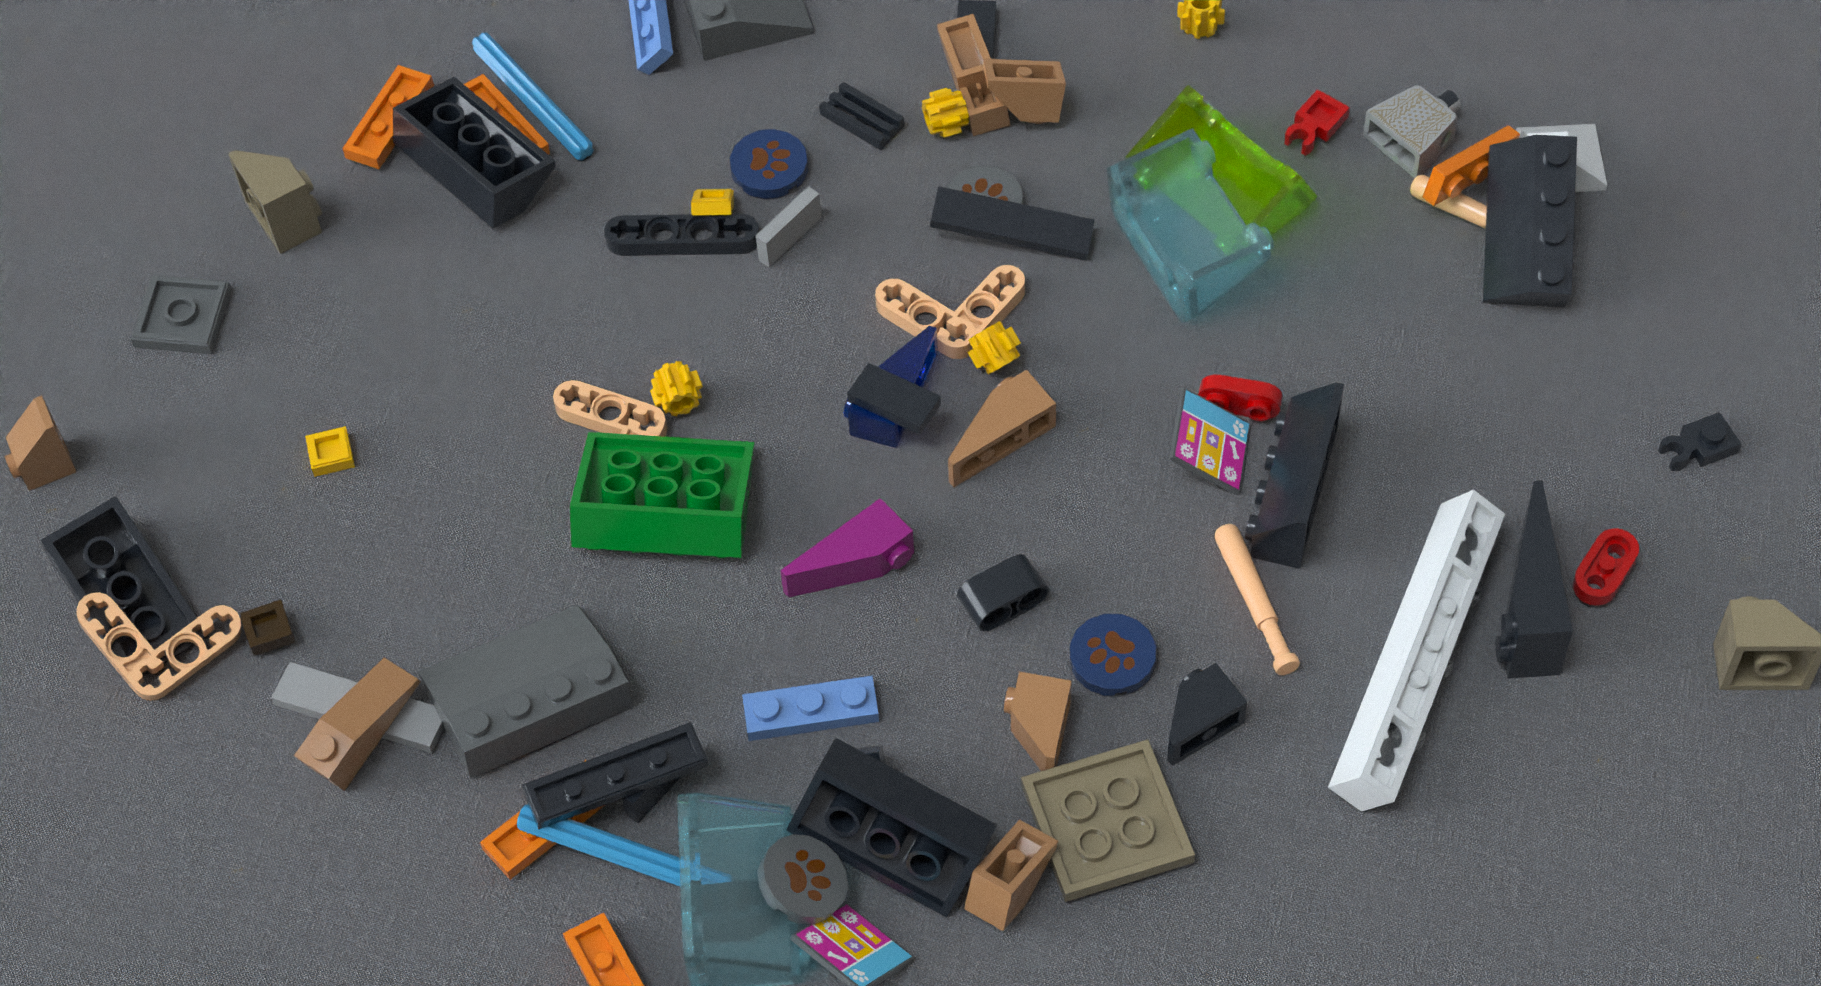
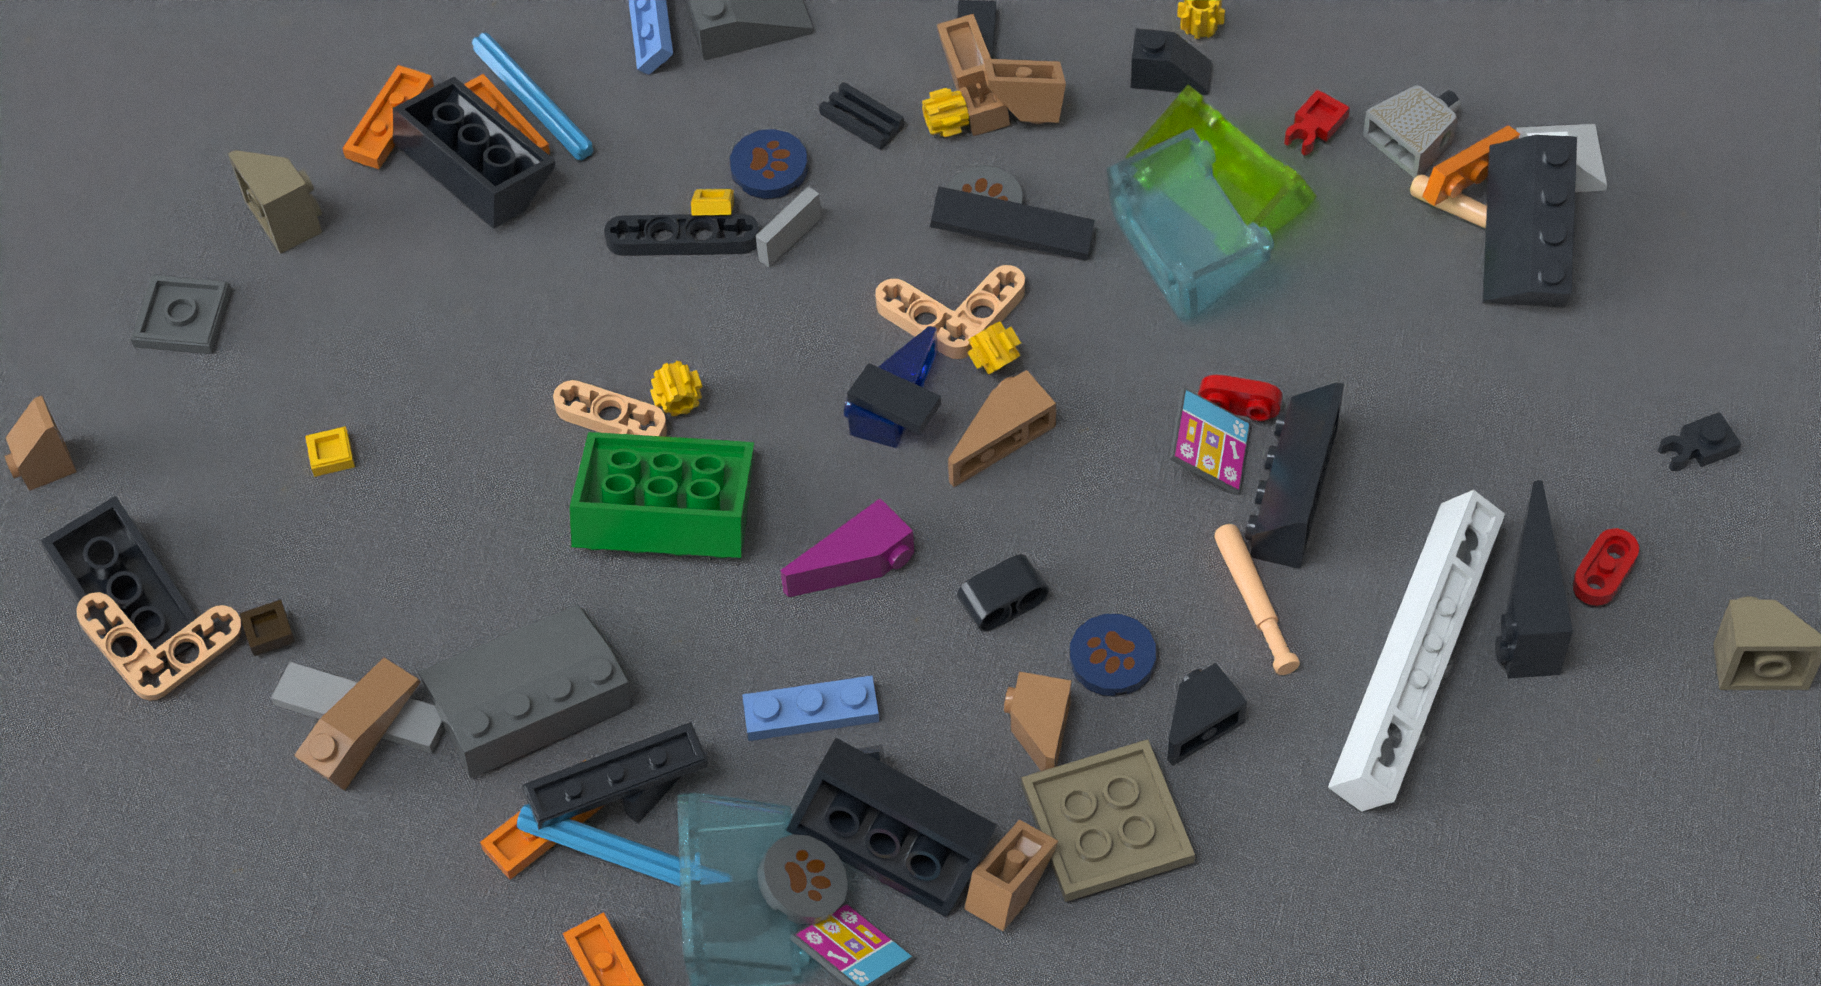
none -> black slope [1130,28,1212,96]

